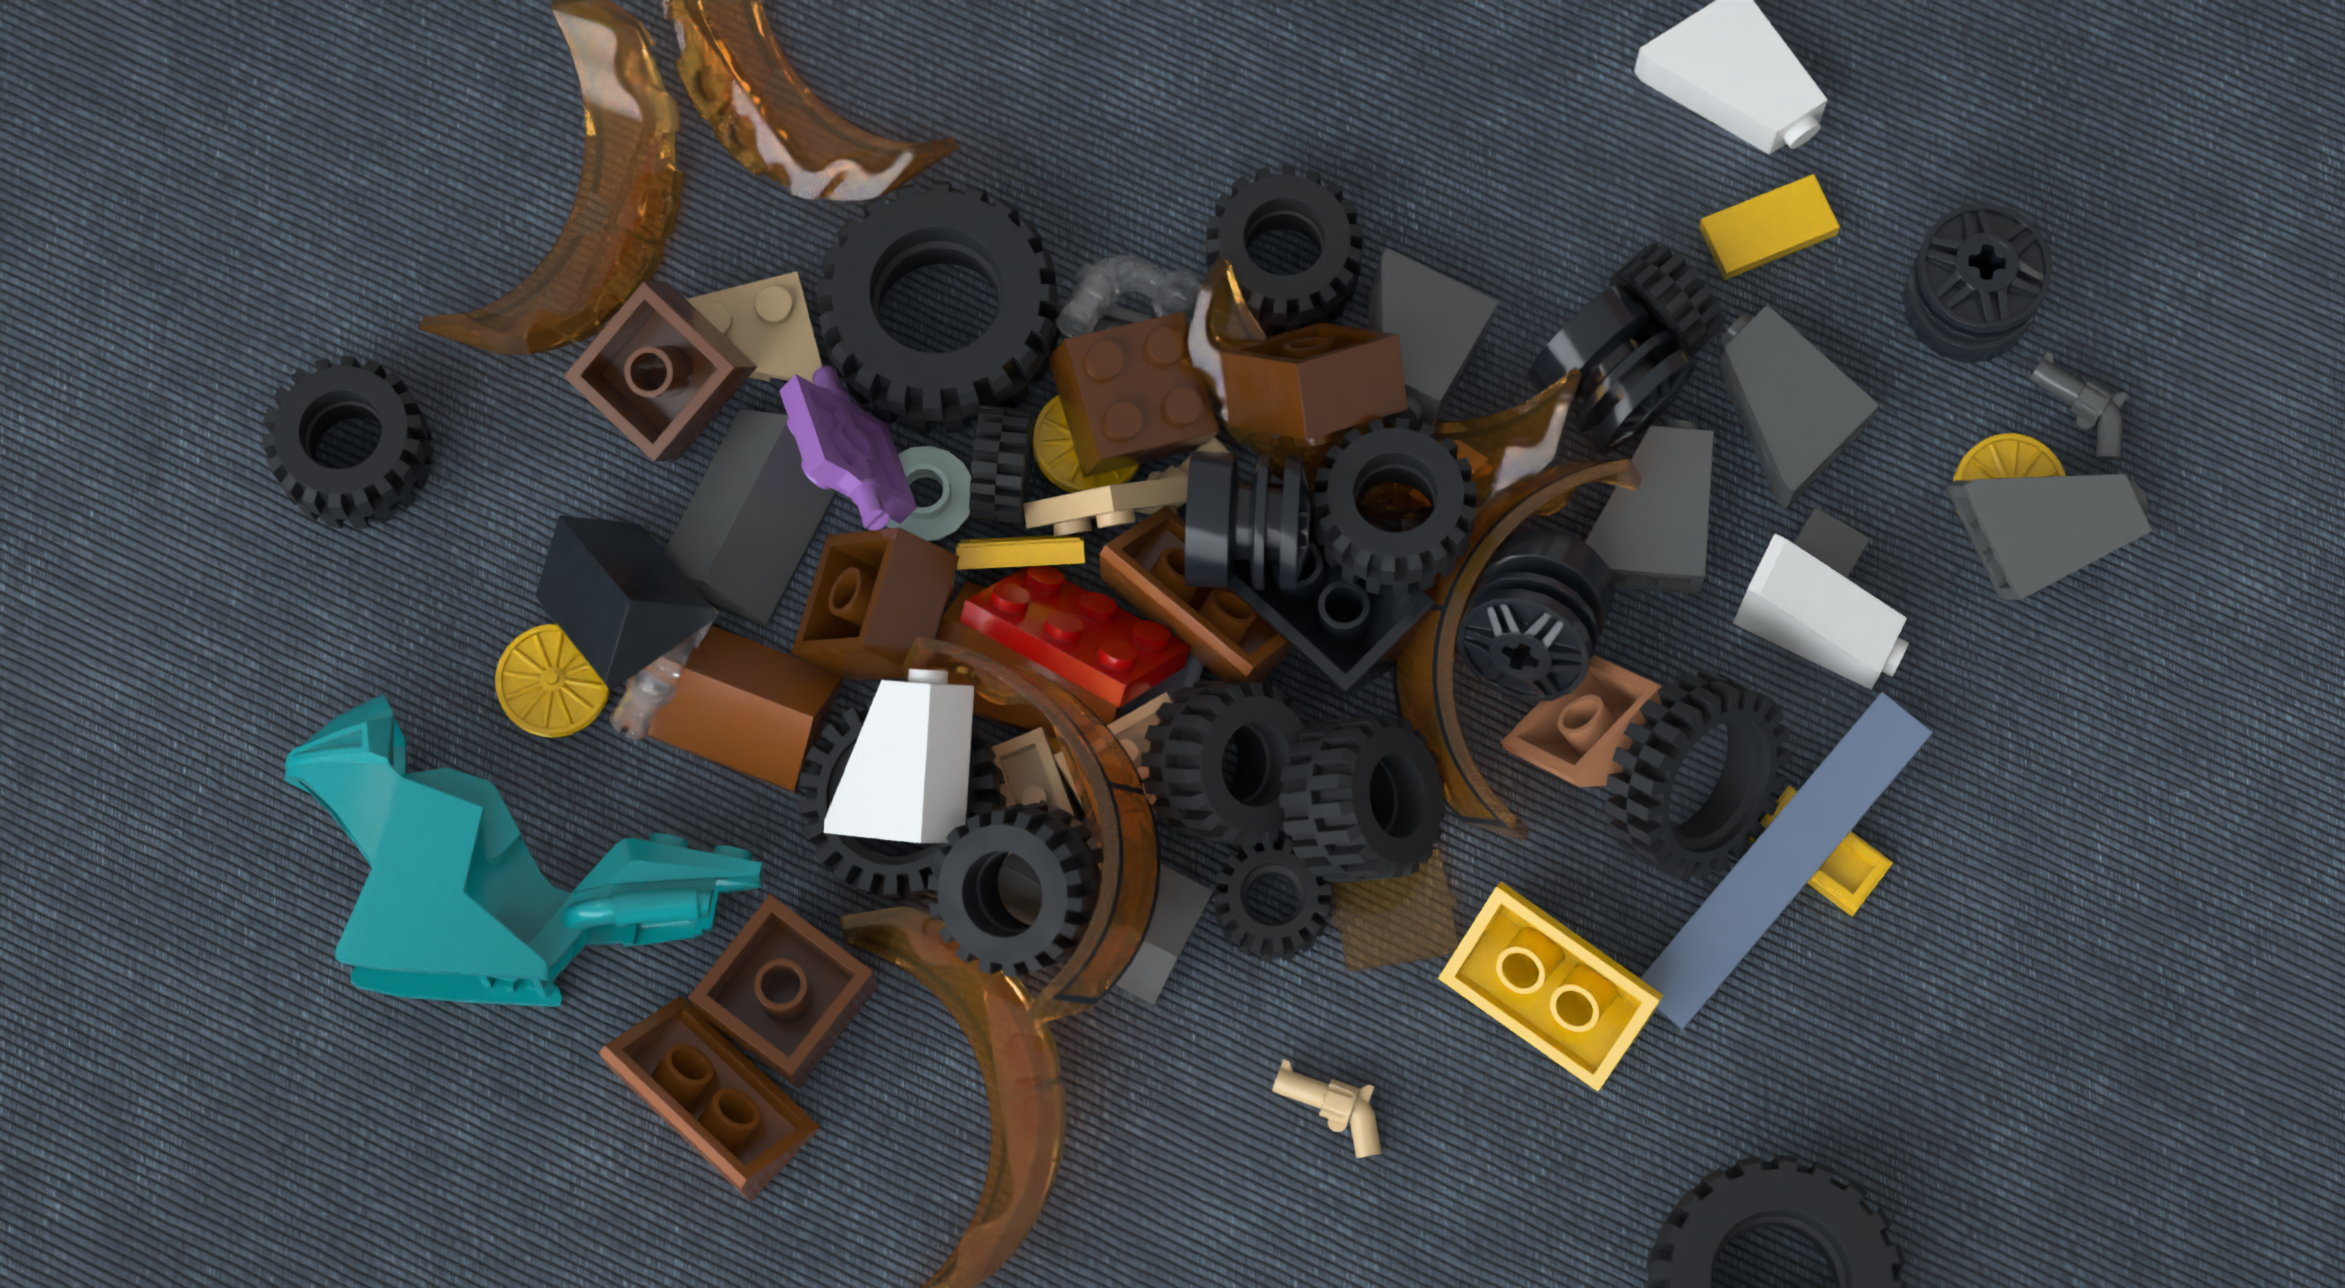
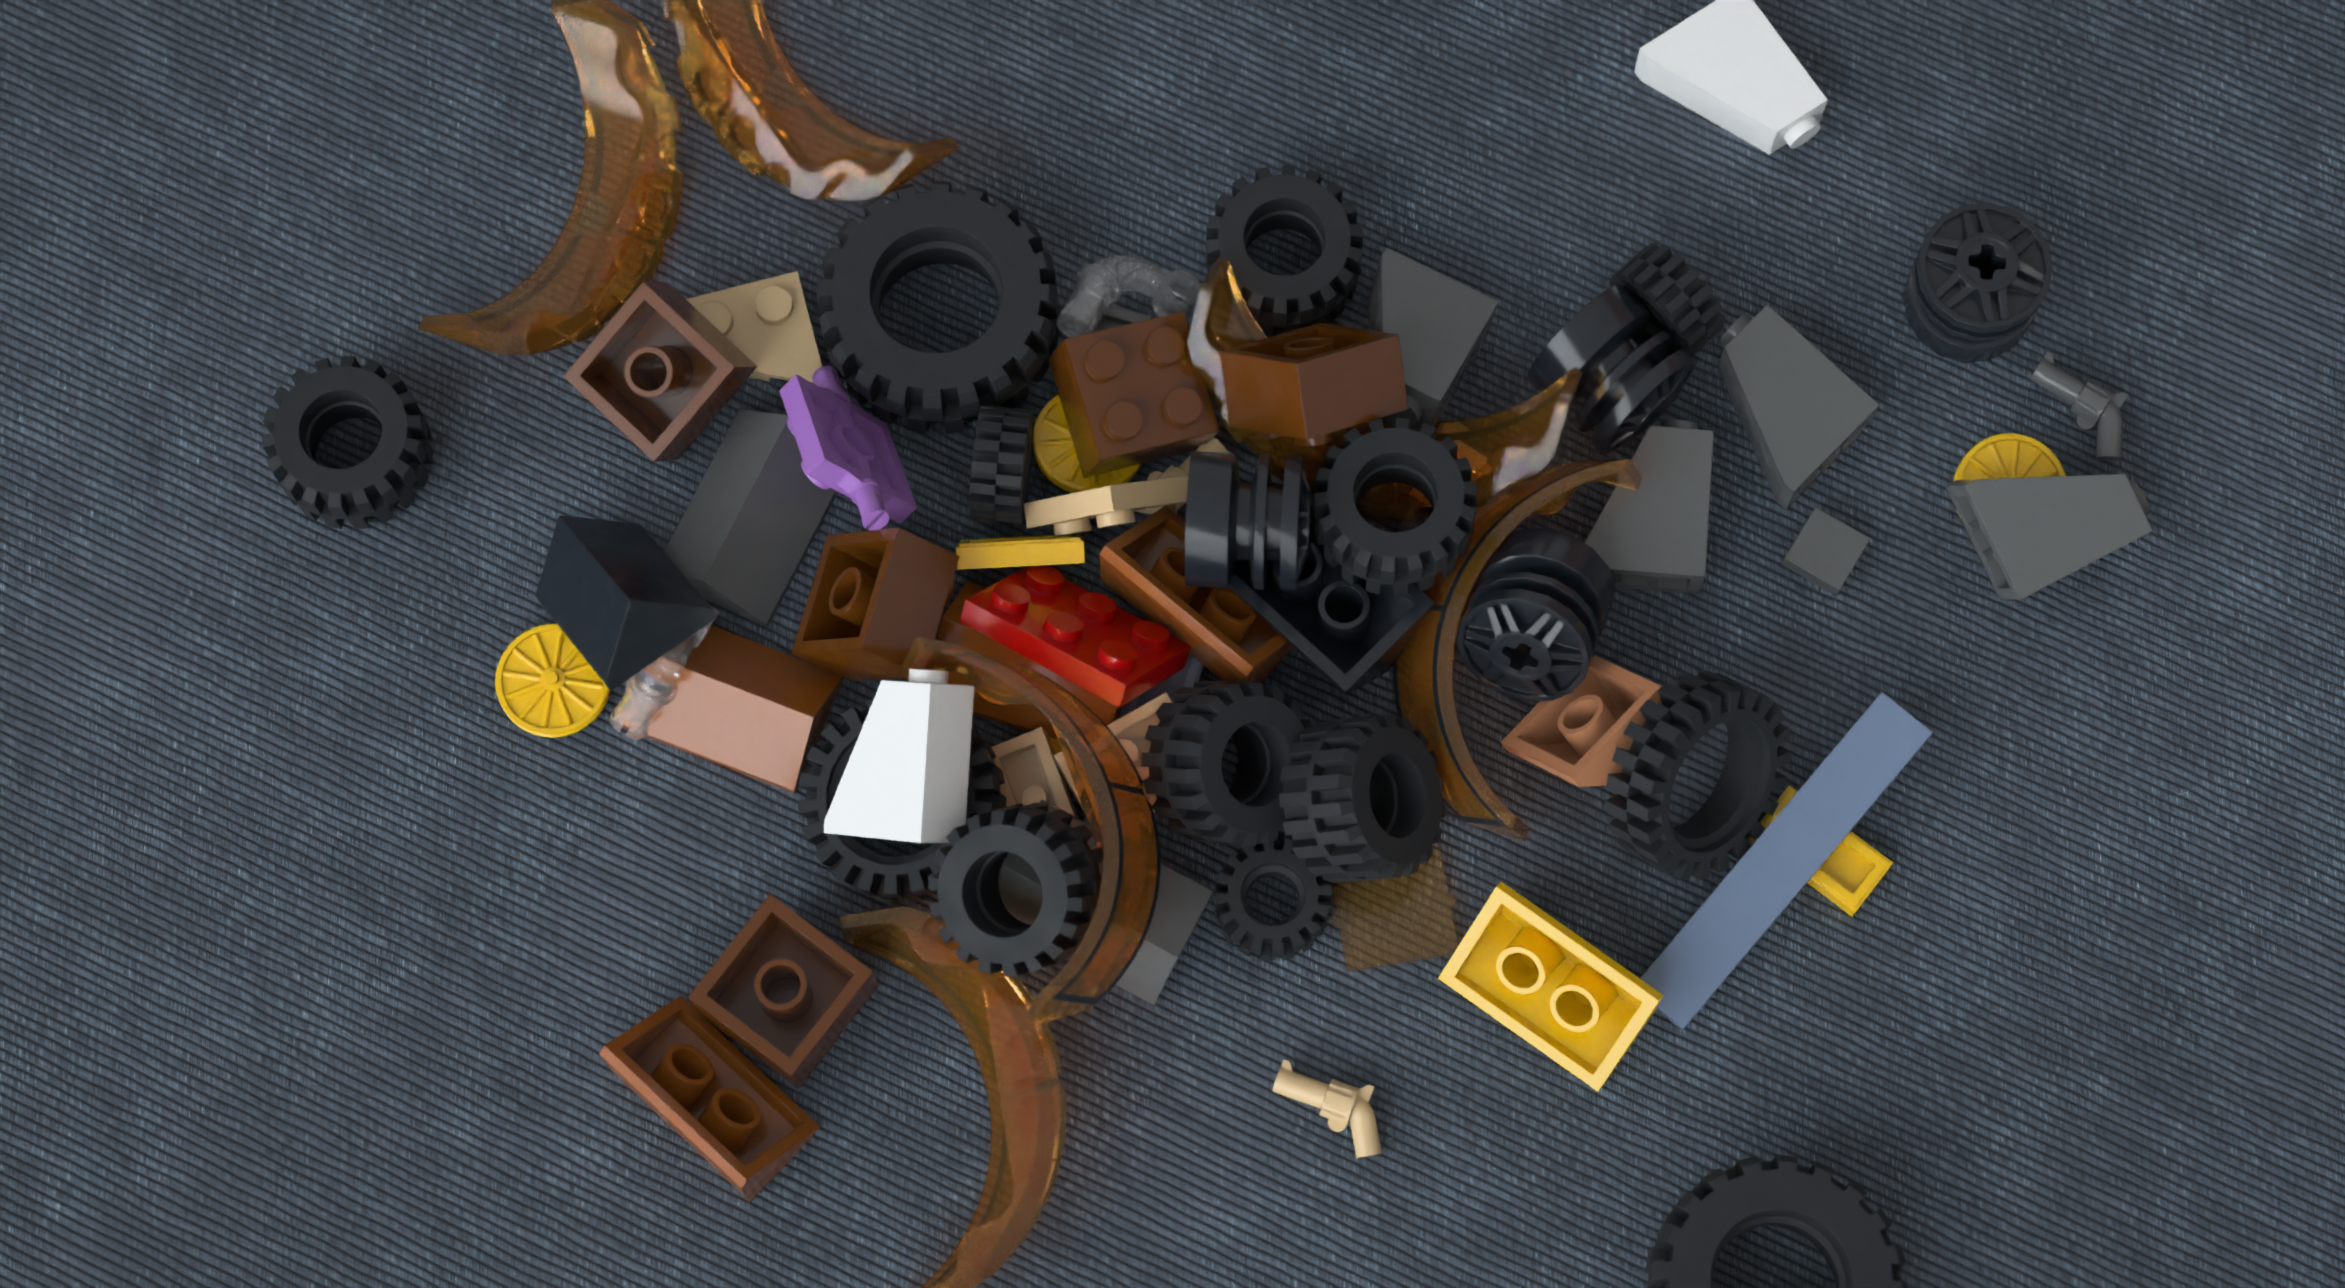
teal piece [284,694,764,1007] -> none
light aqua piece [886,446,971,541] -> none
yellow tile [1699,174,1840,280] -> none
white slope [1733,534,1909,690] -> none

